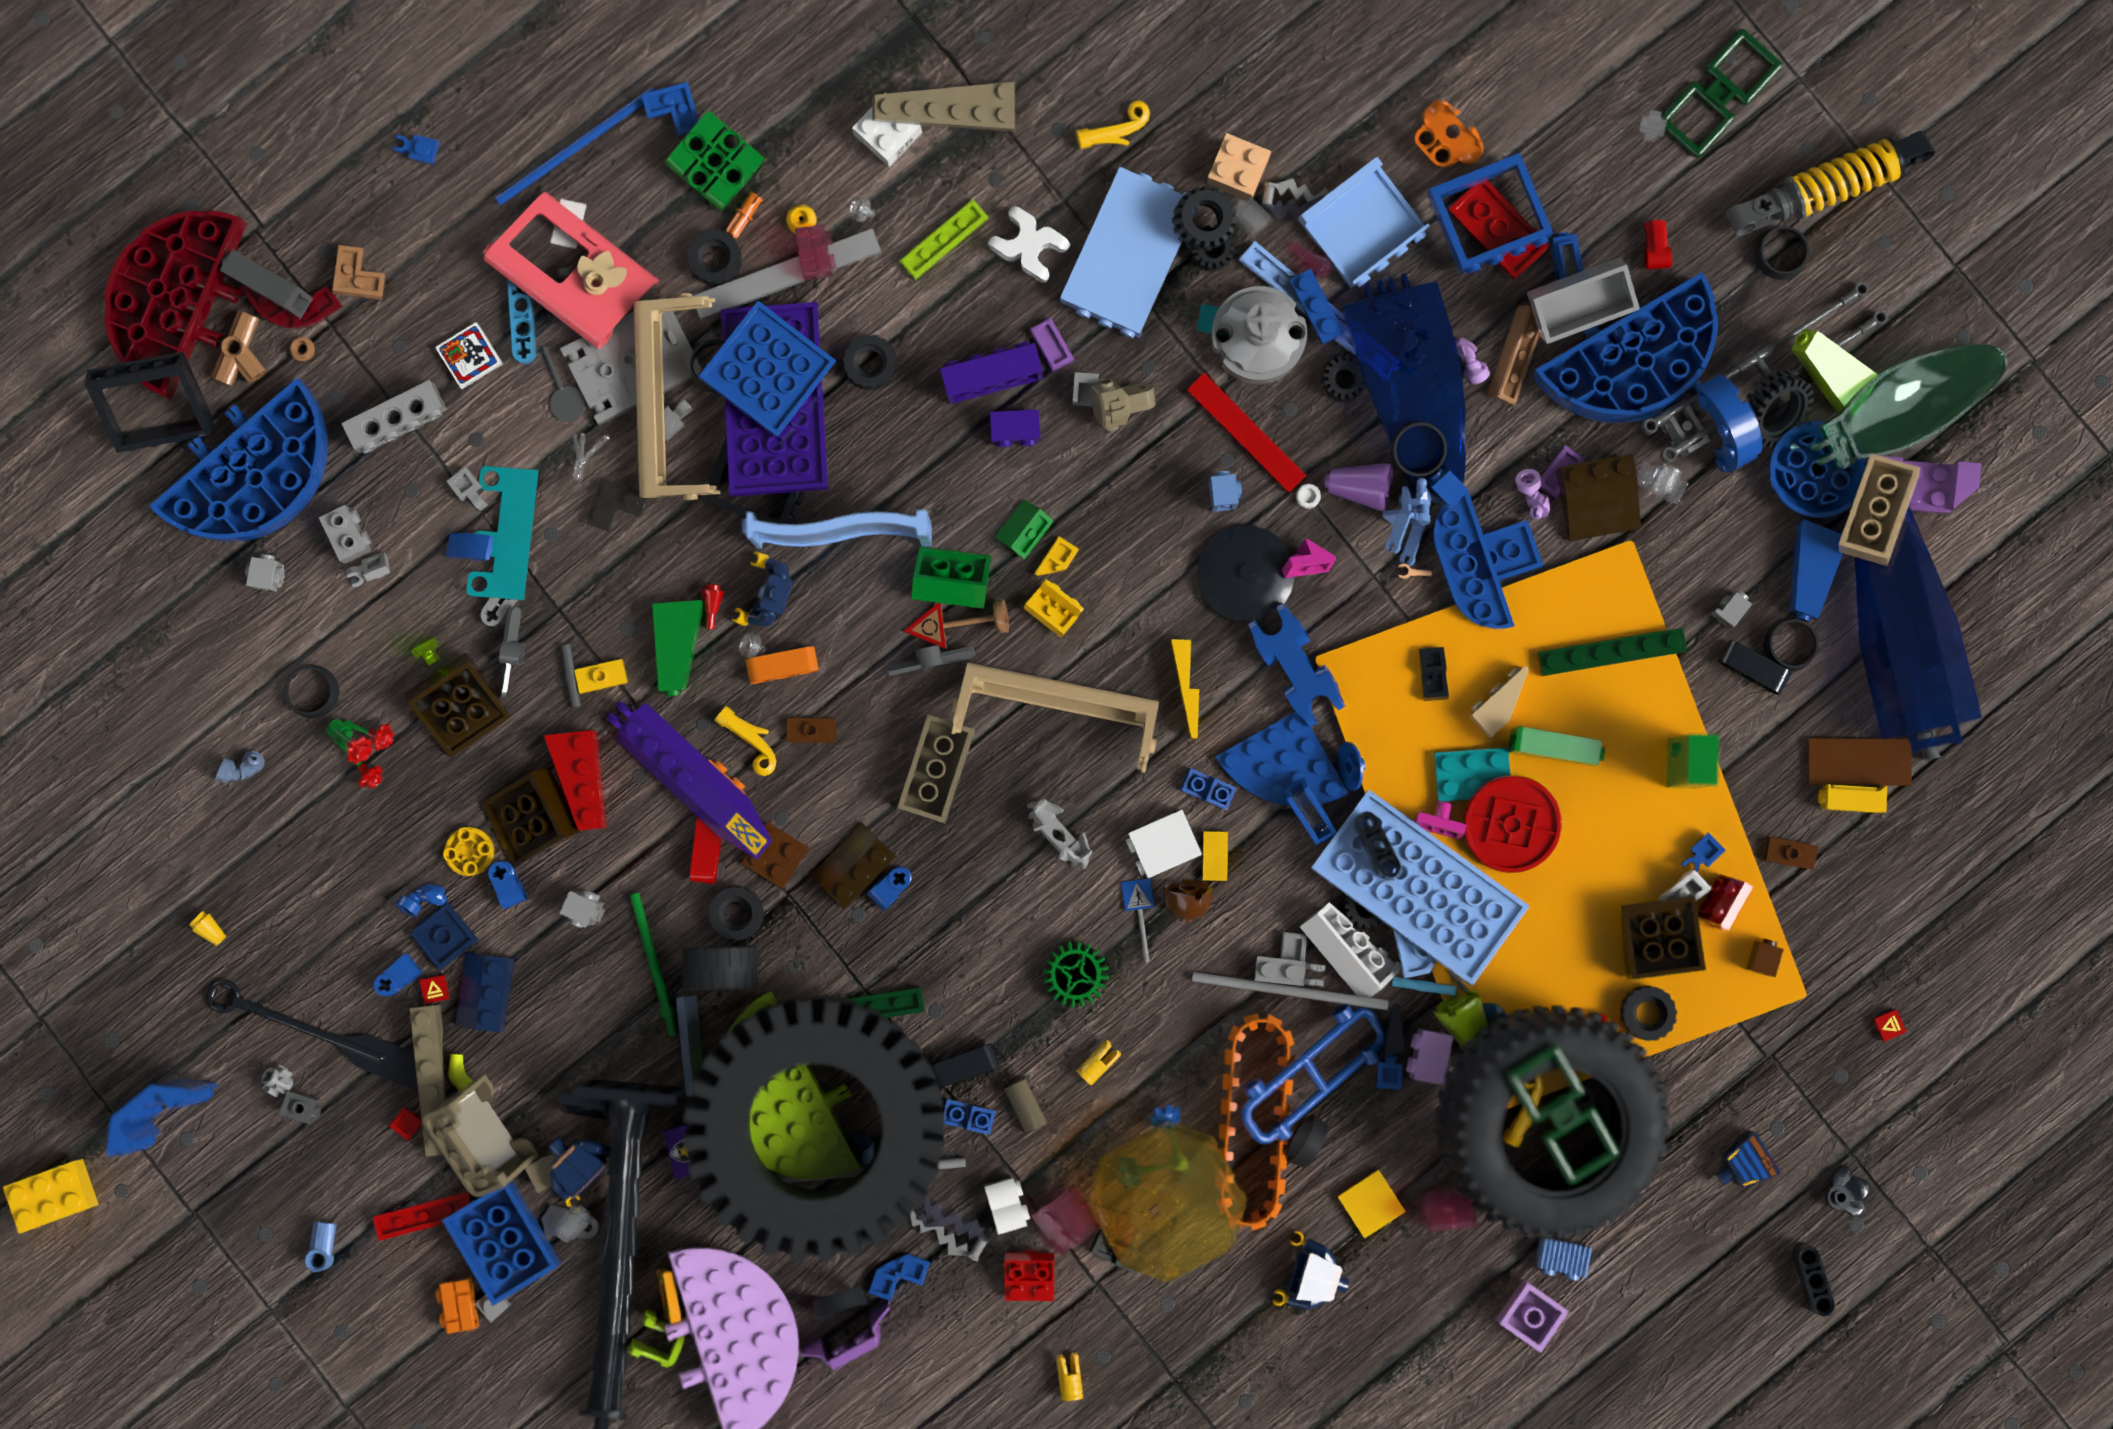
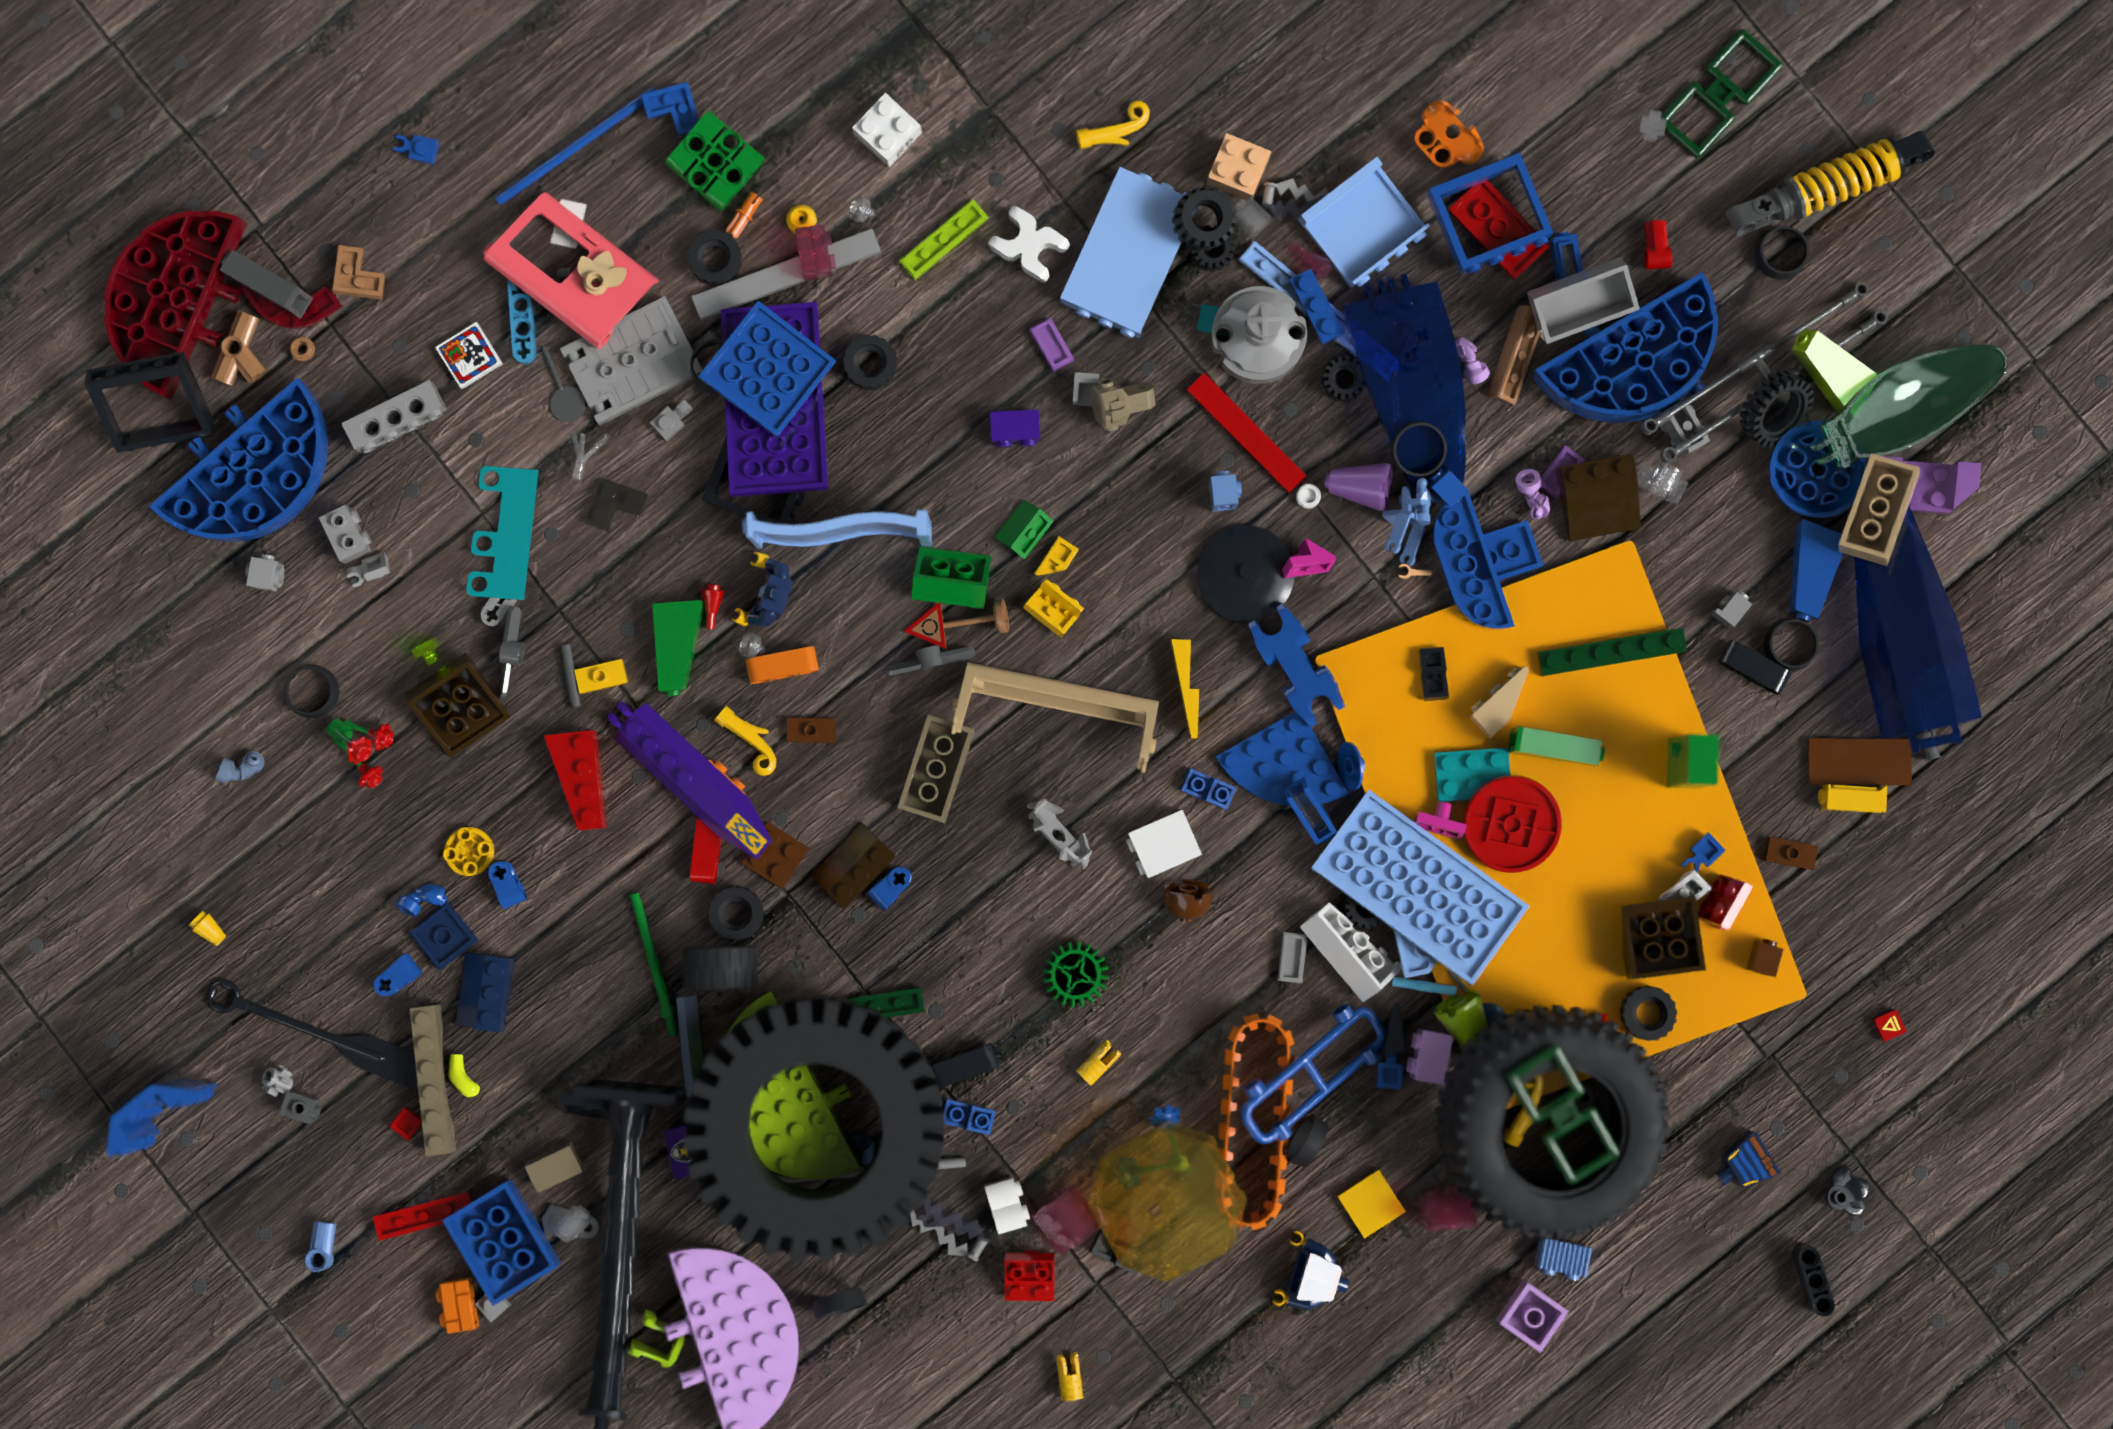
yellow brick [3,1159,99,1234] -> none
red tile [420,975,450,1004] -> none
dark tan windscreen [423,1074,539,1197] -> none
blue slope [445,533,494,561] -> none
light grey plate [446,466,488,511] -> none
dark brown slope [481,767,581,868] -> none
dark blue torso [547,1137,611,1207] -> none
light grey brick [559,890,605,928] -> none
tan piece [634,293,720,500] -> none
light orange tile [656,1268,681,1323] -> none
medium lavender piece [801,1301,890,1370] -> none
blue tile [868,1253,930,1301] -> none
dark tan wing [872,82,1015,131] -> none
dark purple brick [940,341,1043,404] -> none
dark tan brick [1003,1078,1047,1133] -> none
piece [1121,878,1154,963] -> none
light grey piece [1192,972,1389,1010] -> none
yellow tile [1202,831,1228,881] -> none
light grey hinge [1254,956,1325,986] -> none
black beam [1354,812,1401,881] -> none
blue brick [1697,374,1762,473] -> none

